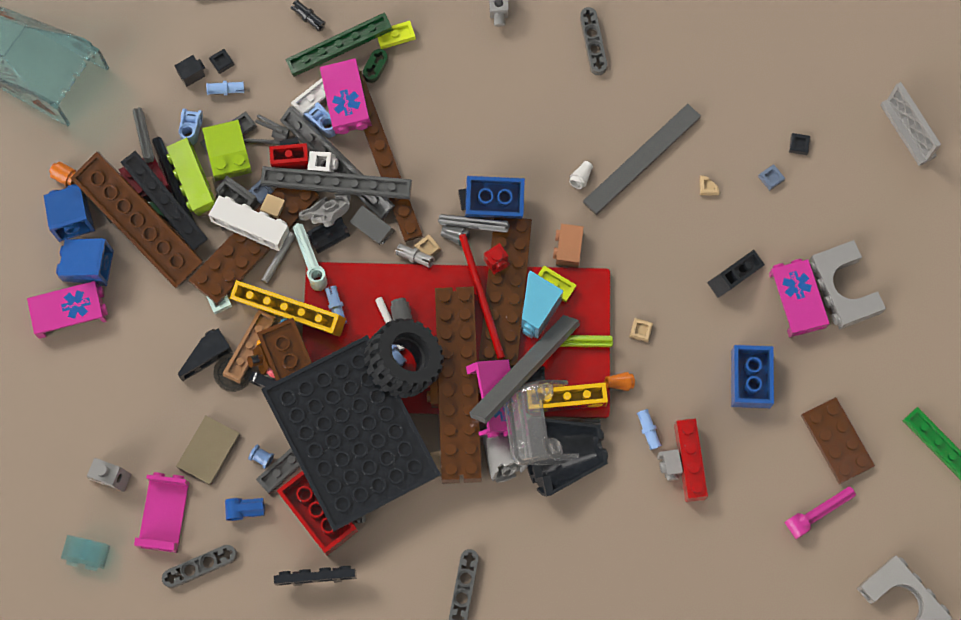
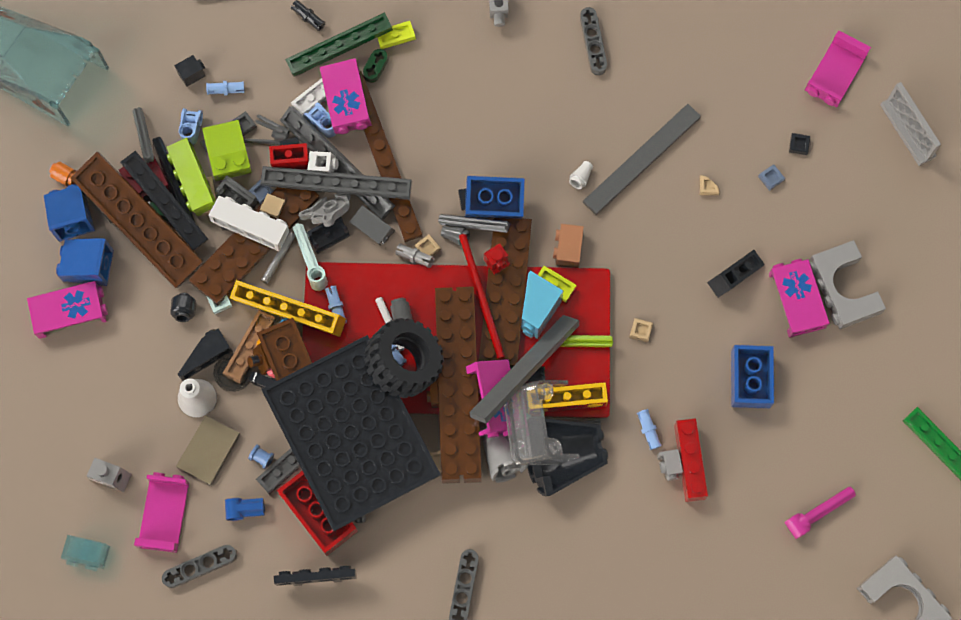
black tile [209,49,234,74] -> none
orange cone [604,372,635,391] -> none
reddish brown plate [801,397,875,484] -> none
none -> black head [170,293,196,322]
none -> white cone [178,379,217,417]
none -> dark pink panel [805,30,871,107]

